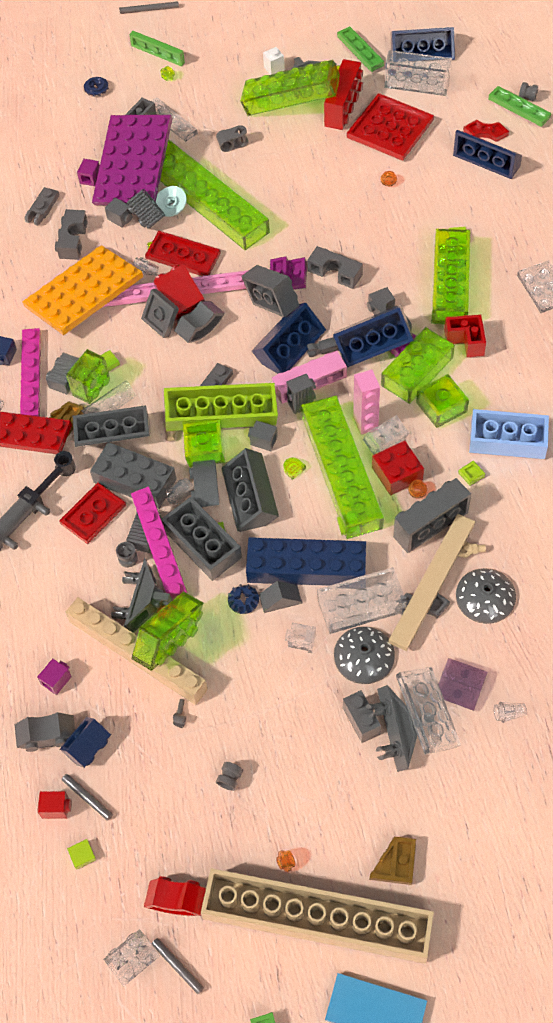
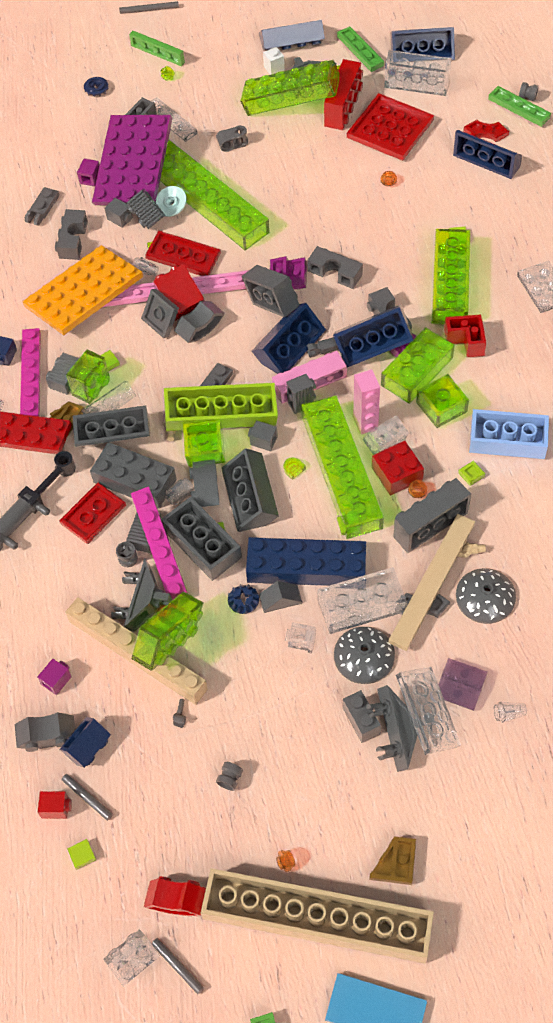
none -> slope [259,20,325,50]

